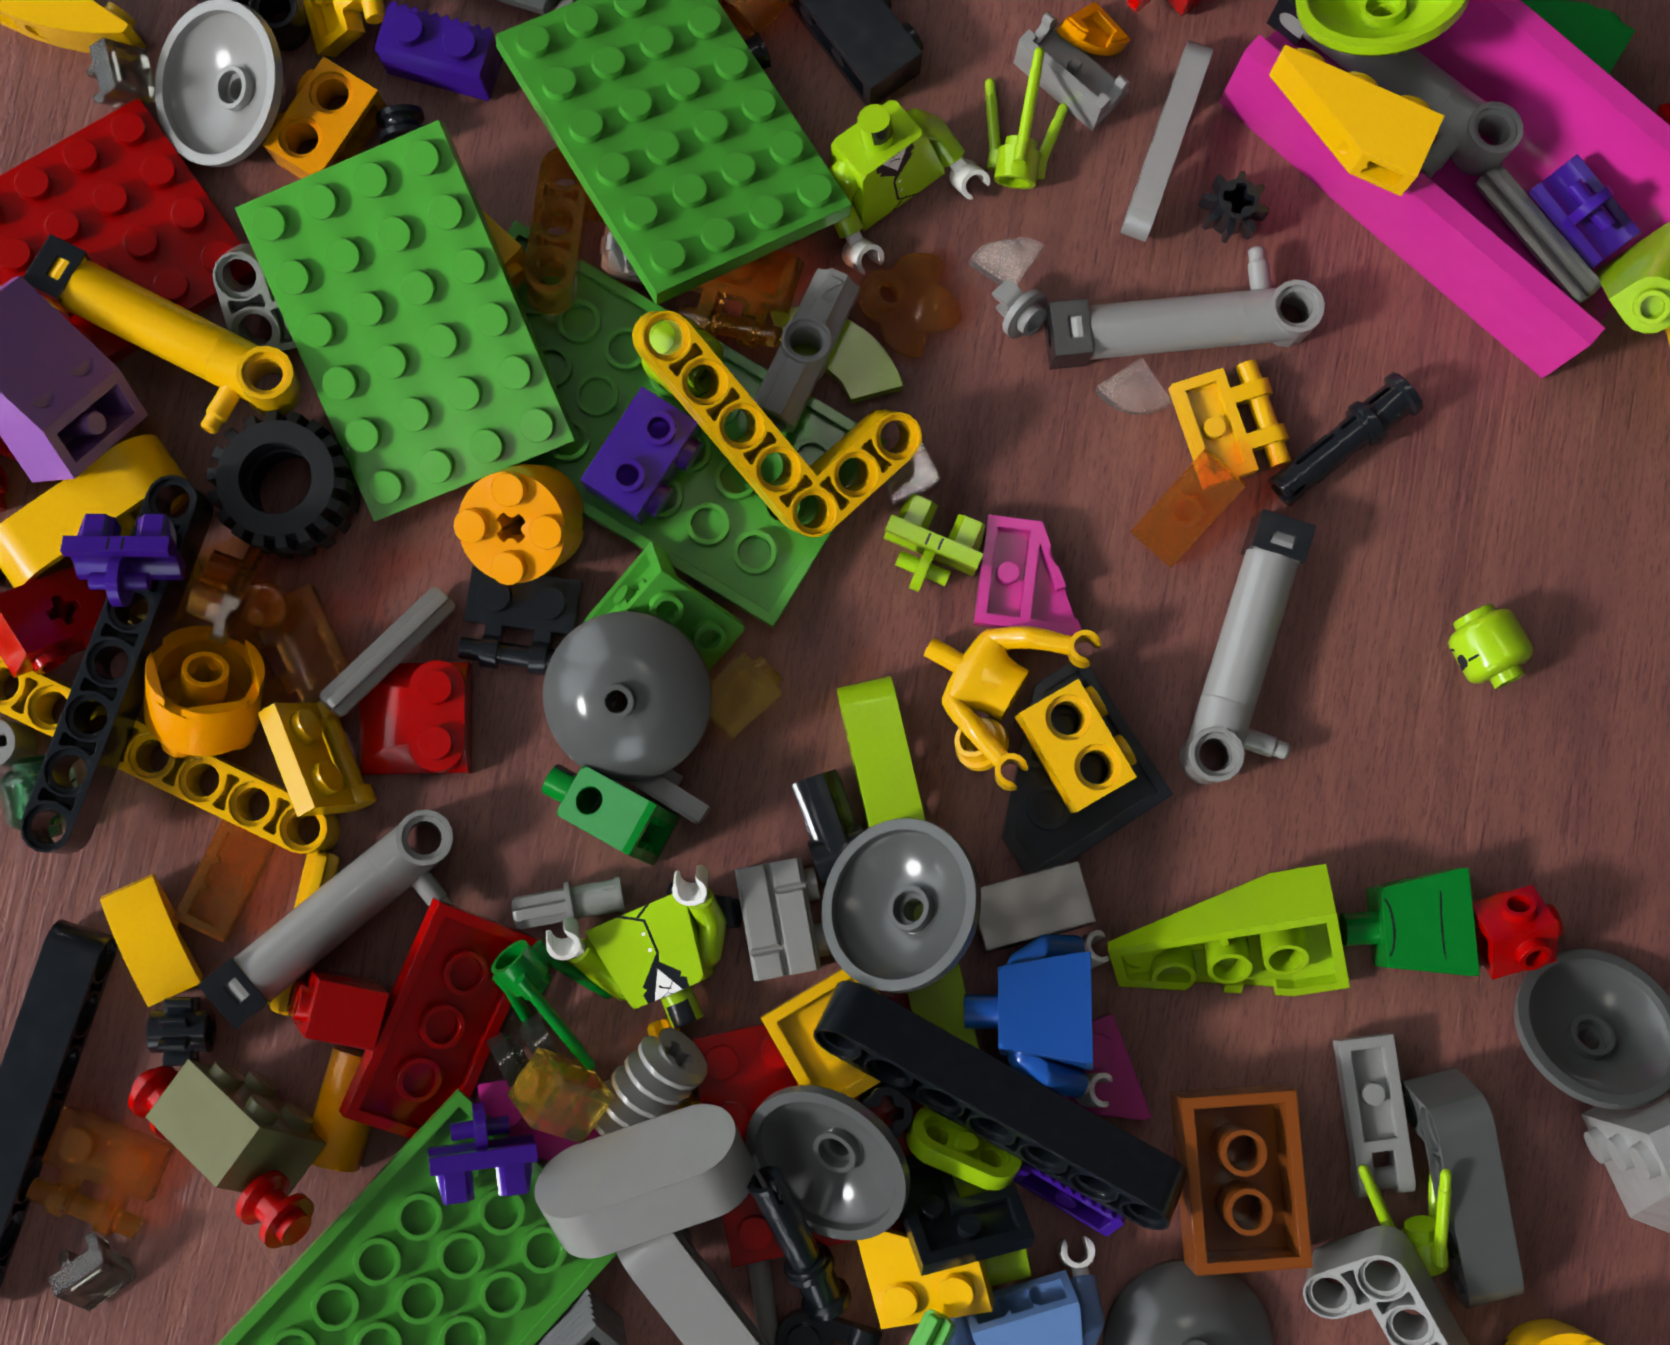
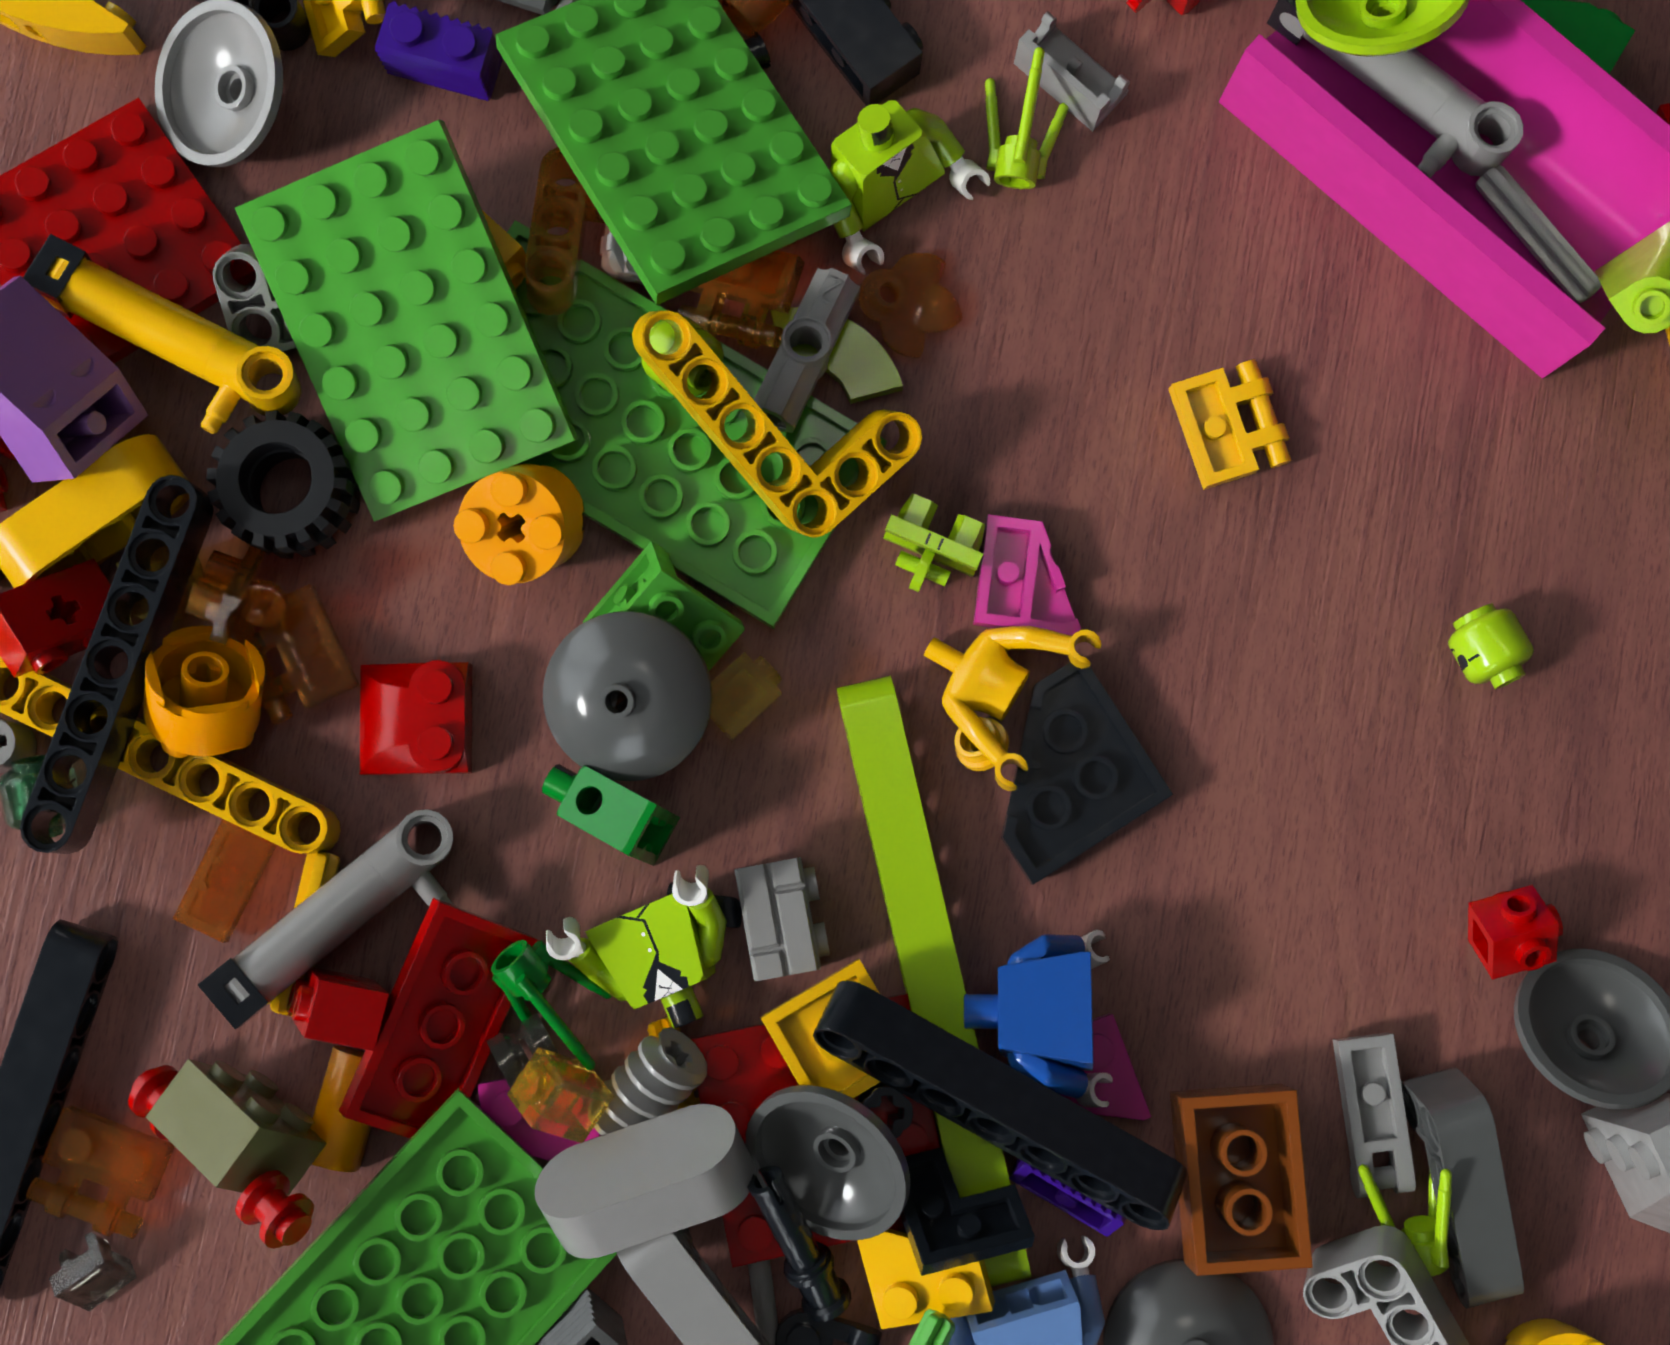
dark purple hips [60,514,186,607] -> none
clear smoke tile [87,37,155,107] -> none
yellow slope [100,873,203,1007] -> none
black gear [146,997,216,1066] -> none
yellow plate [257,701,377,817] -> none
light orange brick [263,56,387,179] -> none
light grey axle [319,587,455,717] -> none
black bush [375,104,425,144] -> none
dark purple hips [428,1102,538,1205] -> none
black plate [458,566,583,675] -> none
light grey axle [511,877,625,929] -> none
dark purple brick [580,387,703,525] -> none
light grey plate [628,769,712,825] -> none
black piece [791,769,863,889] -> none
dark grey dish [822,818,981,993] -> none
clear tile [886,441,941,507] -> none
lime plate [906,1107,1022,1191] -> none
clear tile [968,237,1044,286] -> none
black hinge [977,861,1096,955] -> none
light grey plate [992,278,1047,339] -> none
yellow brick [1014,679,1137,813] -> none
light grey piece [1044,246,1325,370] -> none
light orange tile [1056,2,1131,56] -> none
clear tile [1095,358,1172,415] -> none
lime wedge [1107,864,1350,996] -> none
light grey beam [1120,40,1213,242] -> none
clear orange plate [1130,448,1247,568] -> none
light grey piece [1179,509,1316,785] -> none
black gear [1198,171,1270,243] -> none
black pin [1268,372,1424,506] -> none
yellow slope [1269,44,1445,196] -> none
green torso [1339,868,1480,976] -> none
dark purple hips [1528,154,1641,269] -> none

